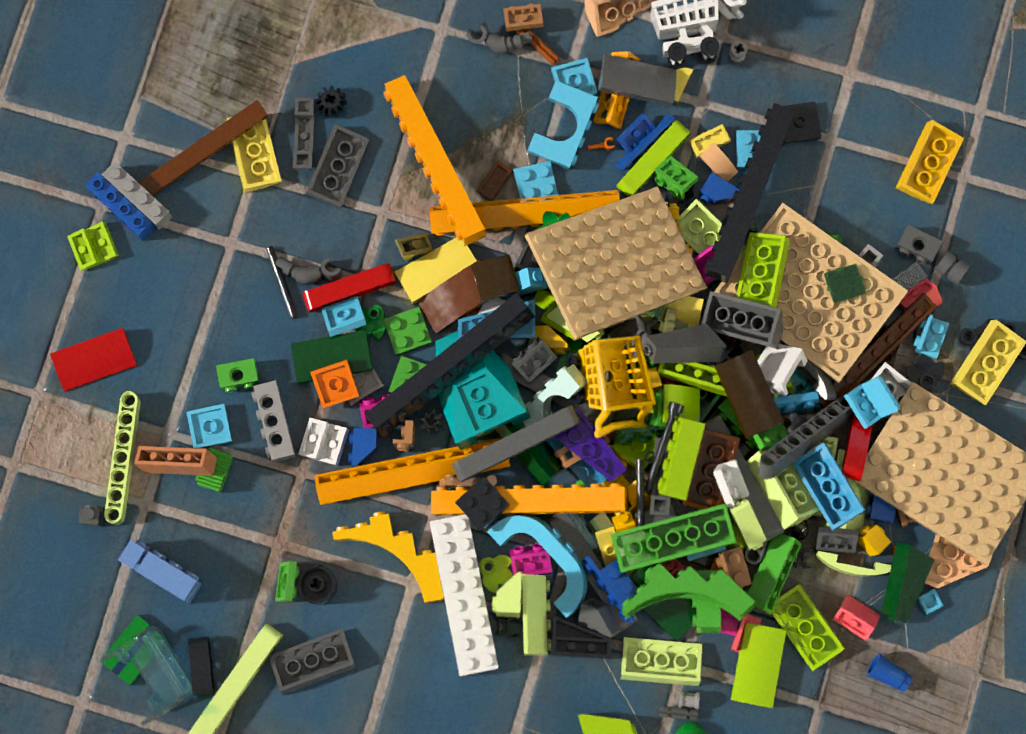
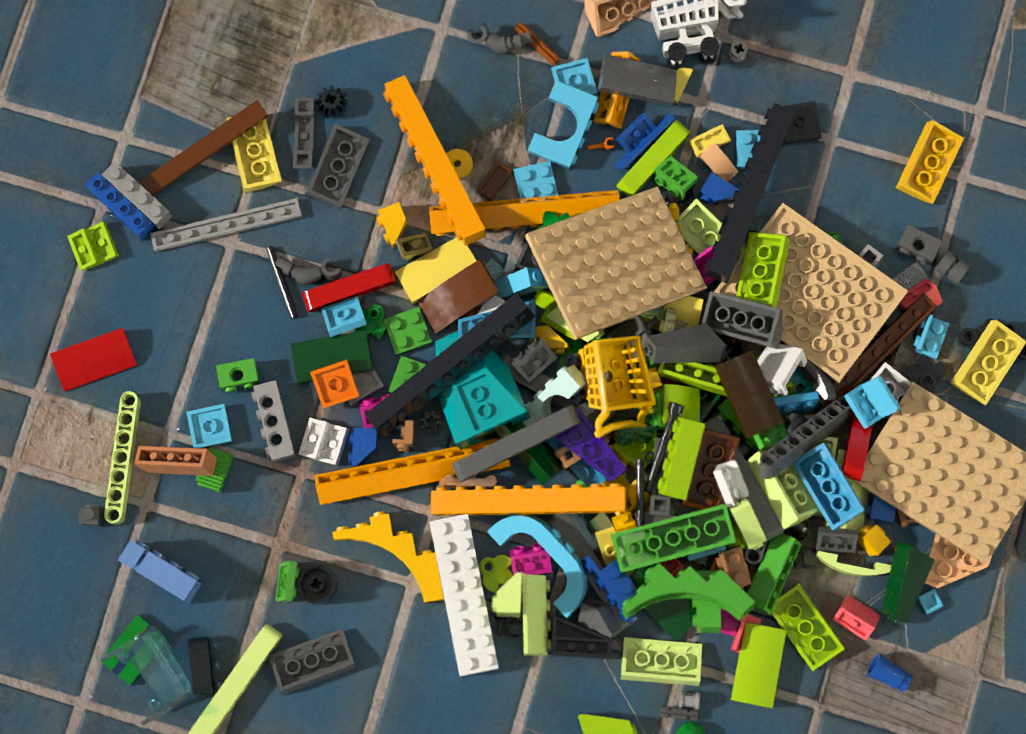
black plate [455,476,510,532] -> none
dark brown slope [471,254,520,302] -> none
medium nougat bracket [503,4,543,31] -> none
clear green piece [824,263,866,303] -> none
none -> light grey tile [150,198,302,252]
none -> yellow slope [376,202,407,249]
none -> yellow piece [446,149,473,180]

